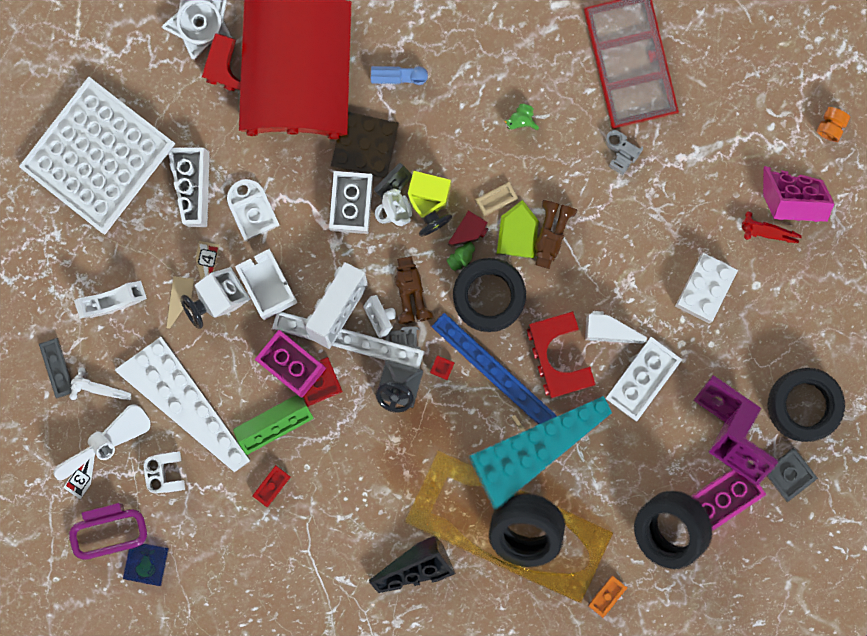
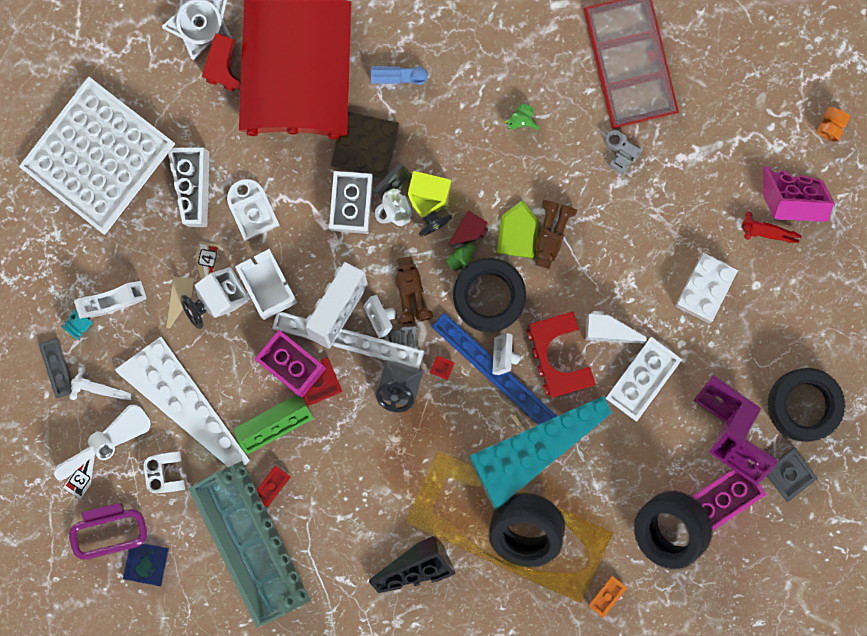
tan tile [475,182,518,217] -> none
none -> teal piece [61,308,94,340]
none -> sand green window [188,461,311,628]
none -> white tile [492,333,520,375]

